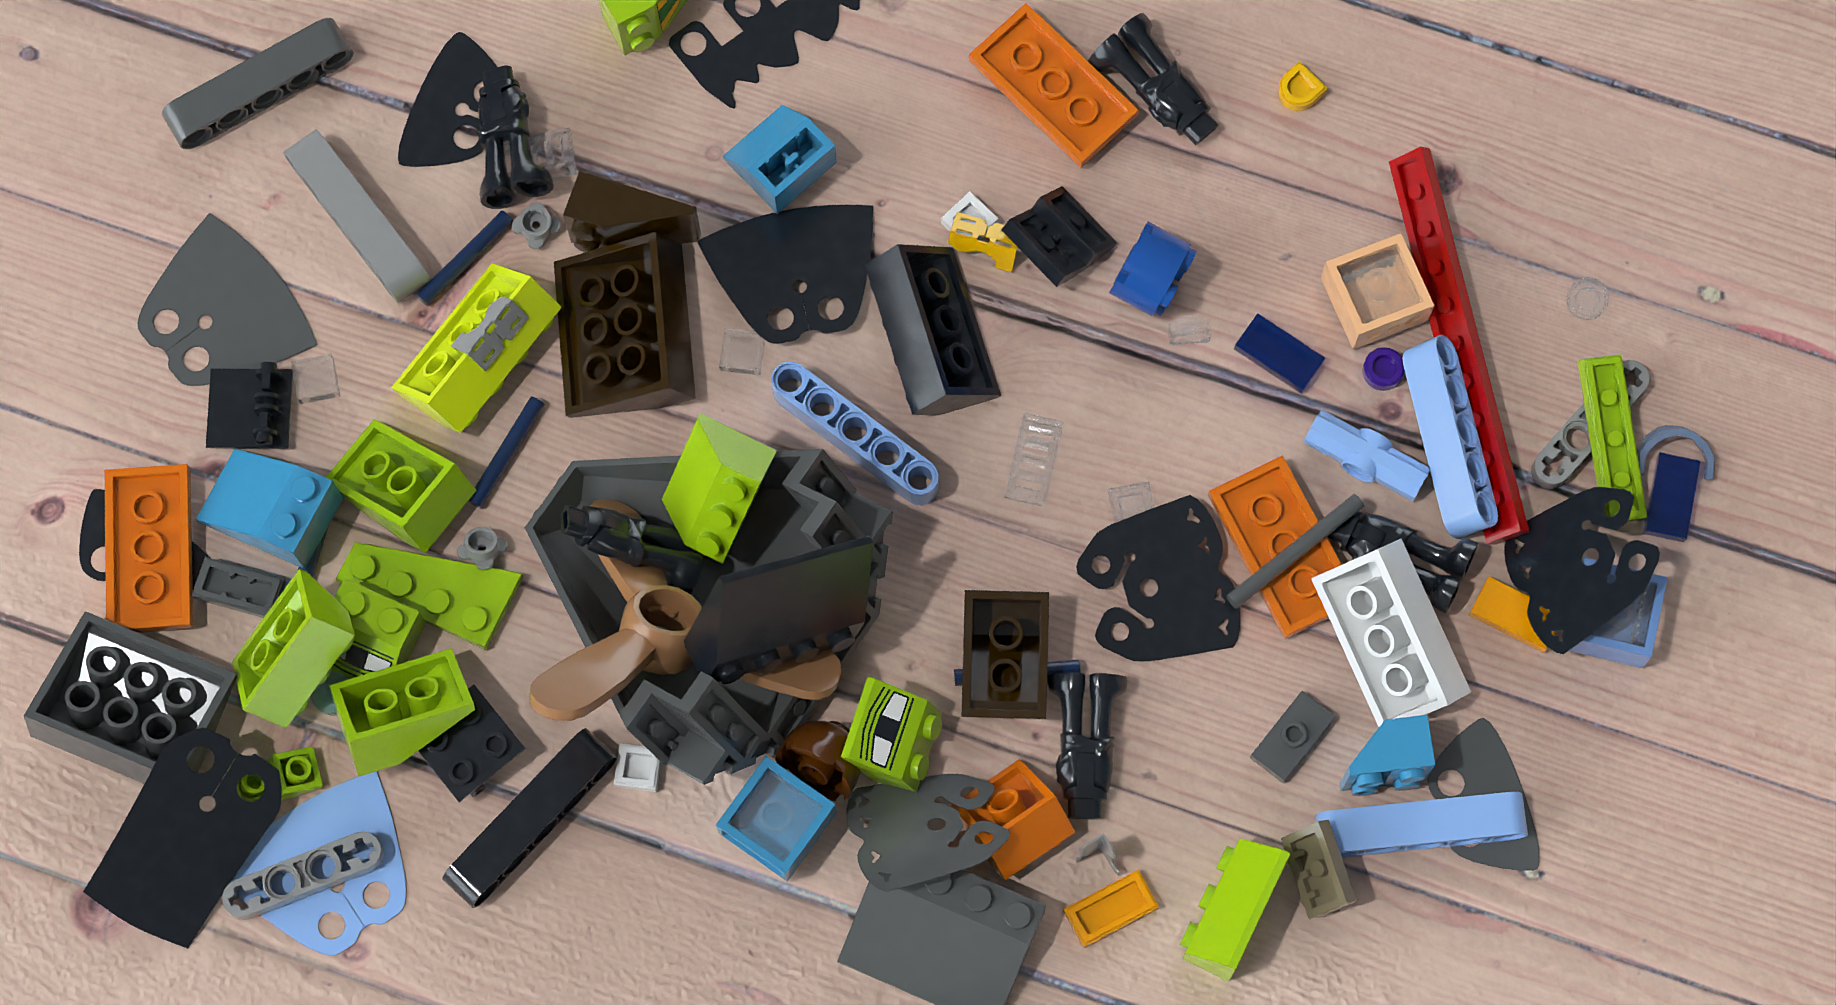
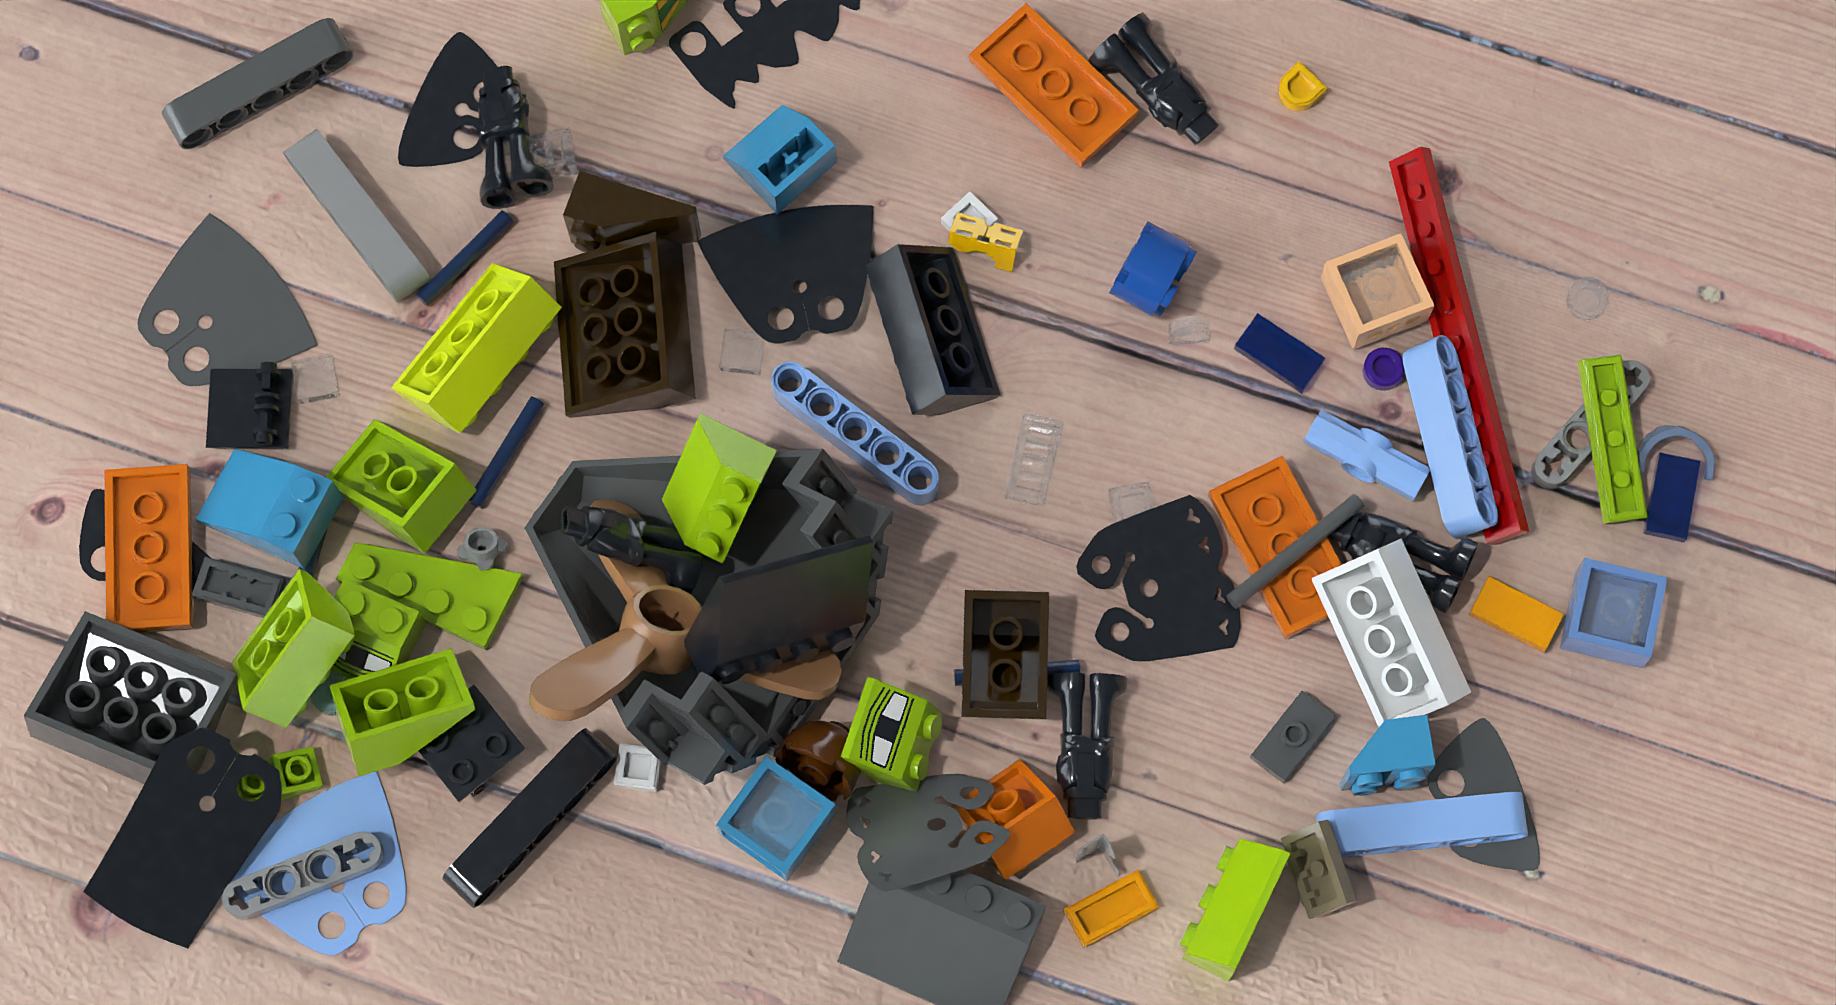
light grey piece [451,296,529,371] -> none
light grey plate [512,202,561,249] -> none
black slope [1002,186,1117,287] -> none
black piece [1504,487,1660,654] -> none

